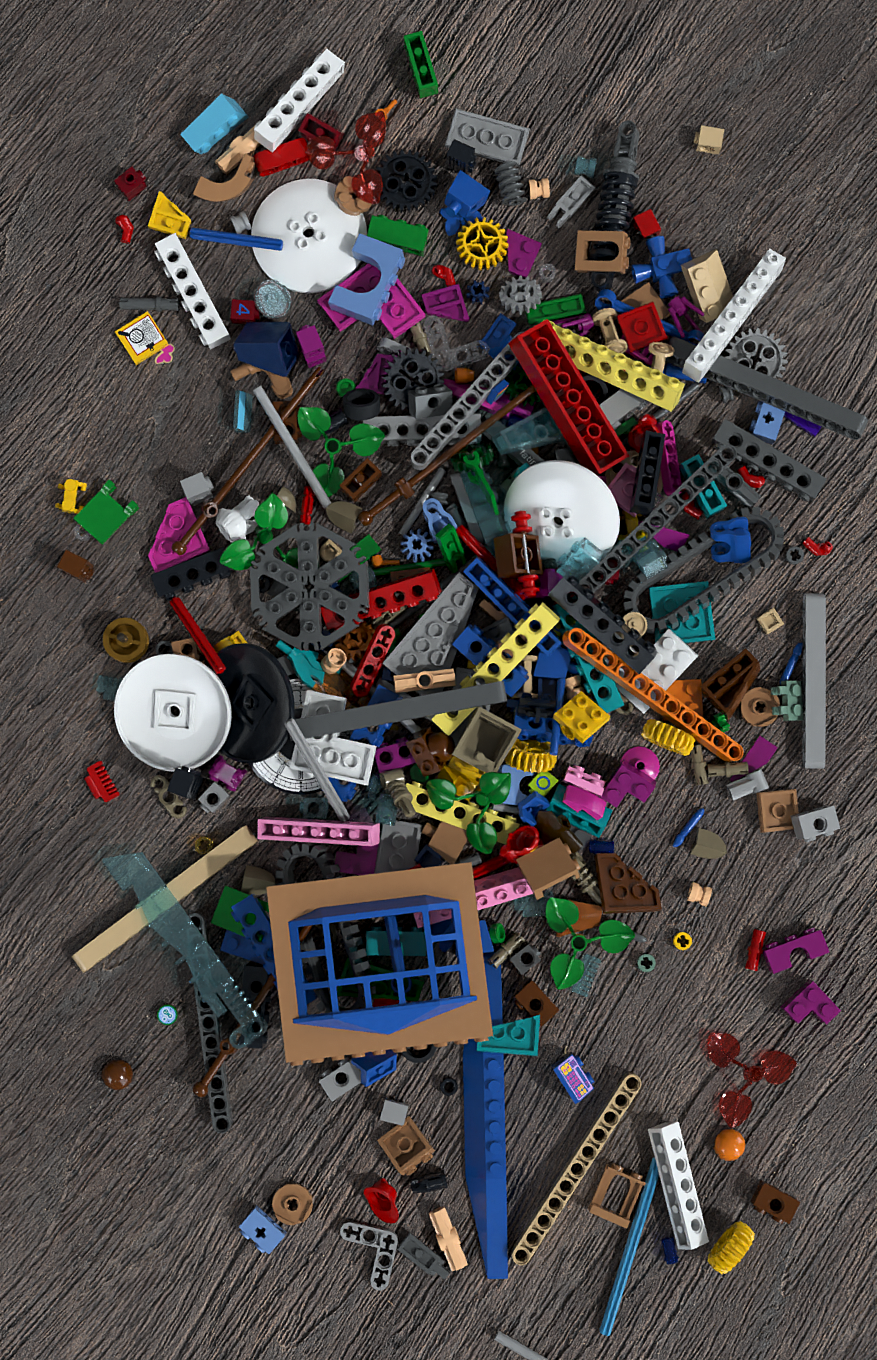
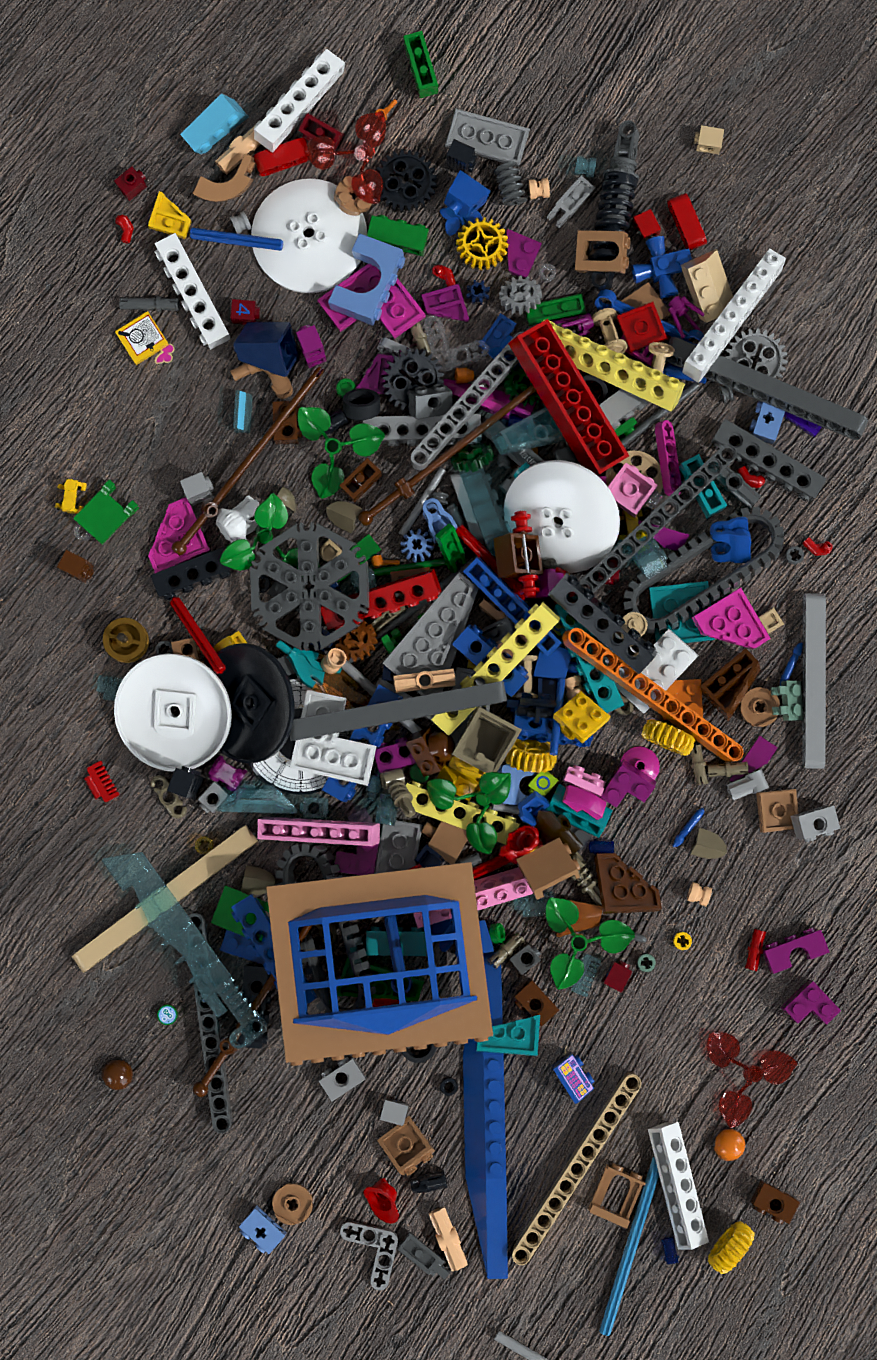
light grey piece [253,386,331,510] -> none
clear light blue tile [254,280,292,319] -> none
light grey axle [284,718,350,822] -> none
red axle [300,486,314,525] -> none
red beam [350,624,395,697] -> none
blue panel [351,1049,397,1087] -> none
green flag [463,451,499,516] -> none
blue tile [486,379,509,405] -> none
clear light blue brick [556,537,603,581] -> none
red hair [628,414,660,453] -> none
black brick [629,430,666,516] -> none
red arm [682,492,704,520] -> none
green plate [711,712,730,733] -> none
none -> clear light blue wedge [217,784,299,814]
none -> dark red brick [602,960,633,993]
none -> red beam [667,193,707,251]
none -> dark pink plate [691,588,771,649]

